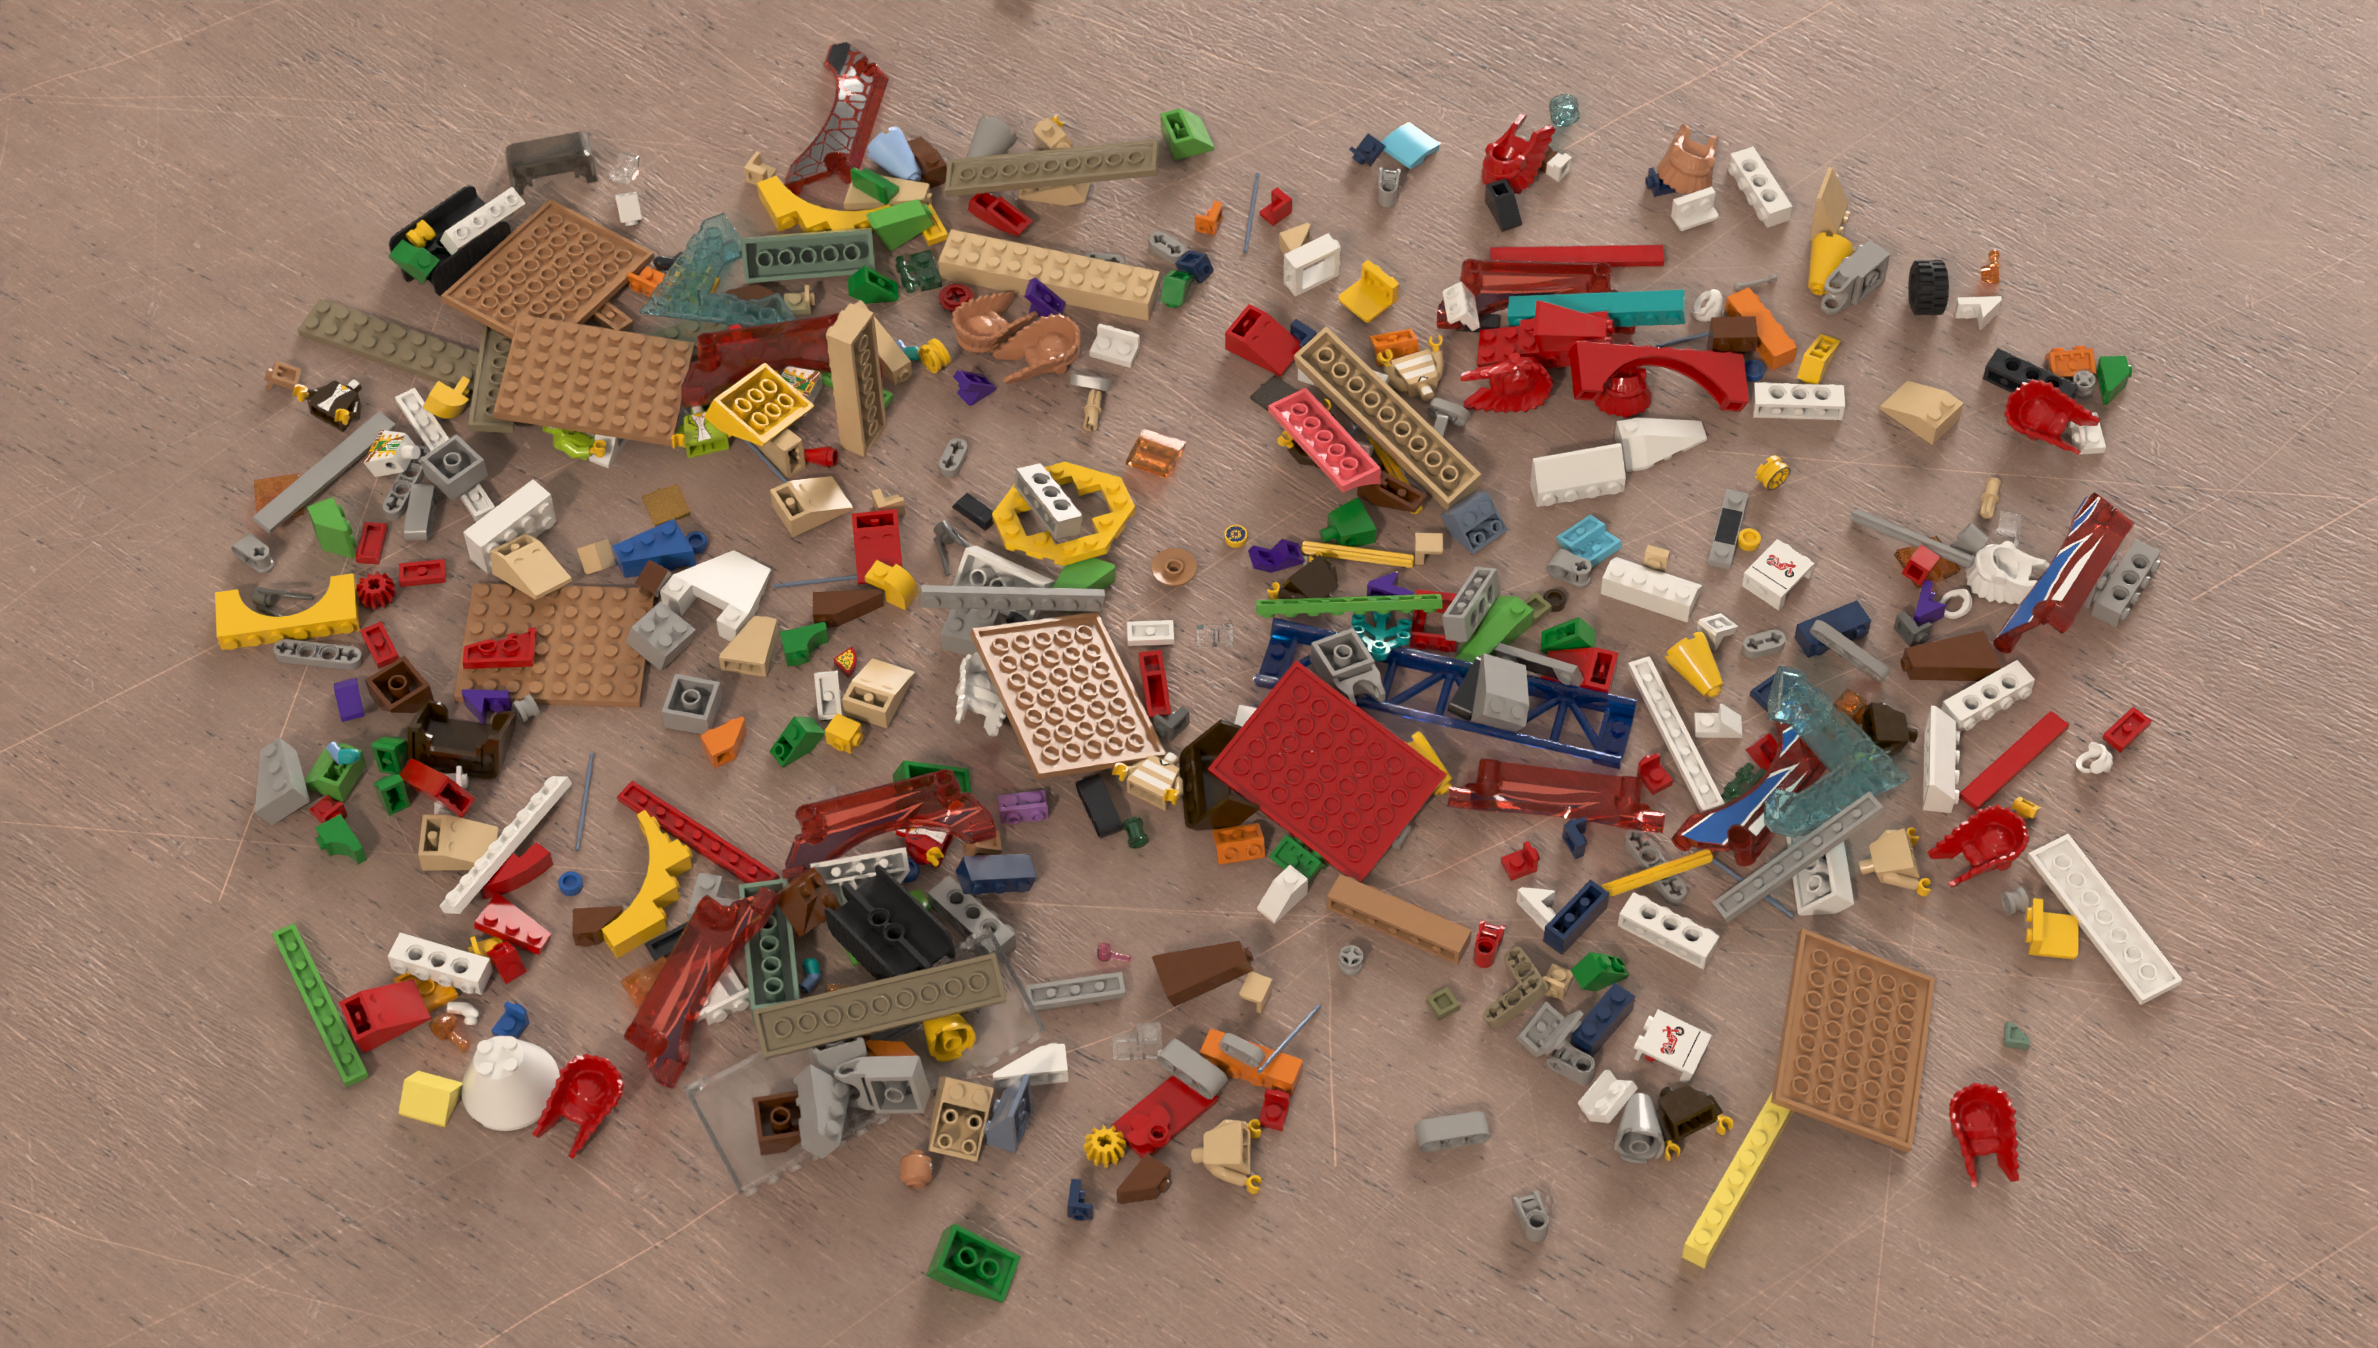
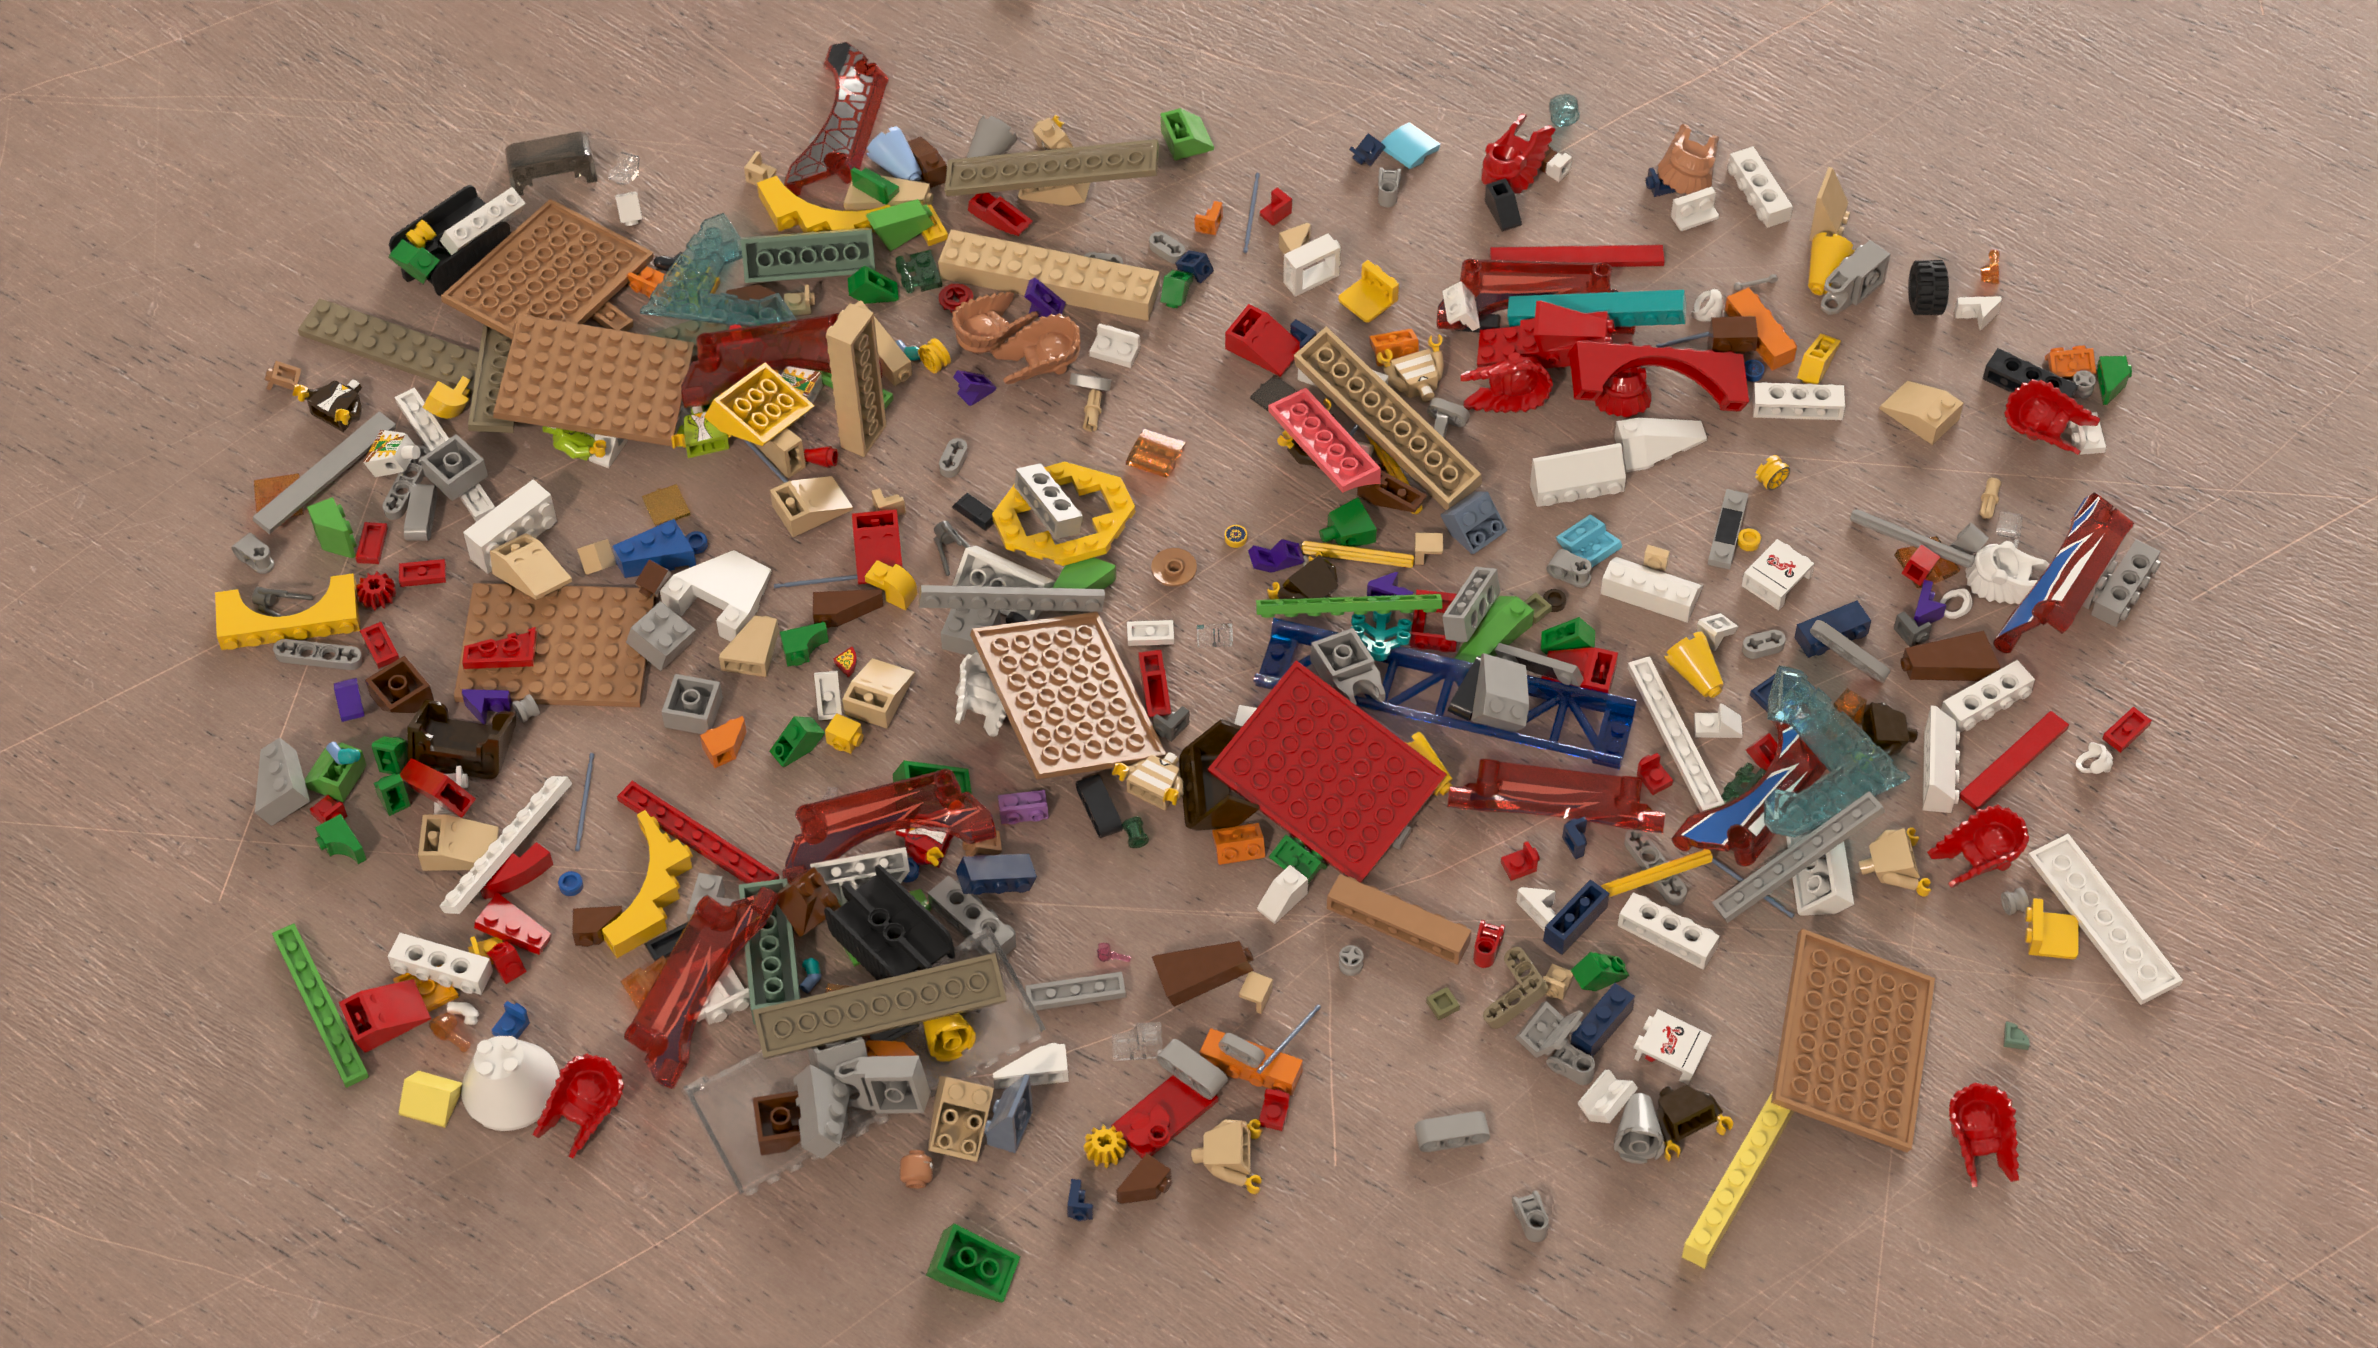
yellow plate [2011,797,2041,819] -> none

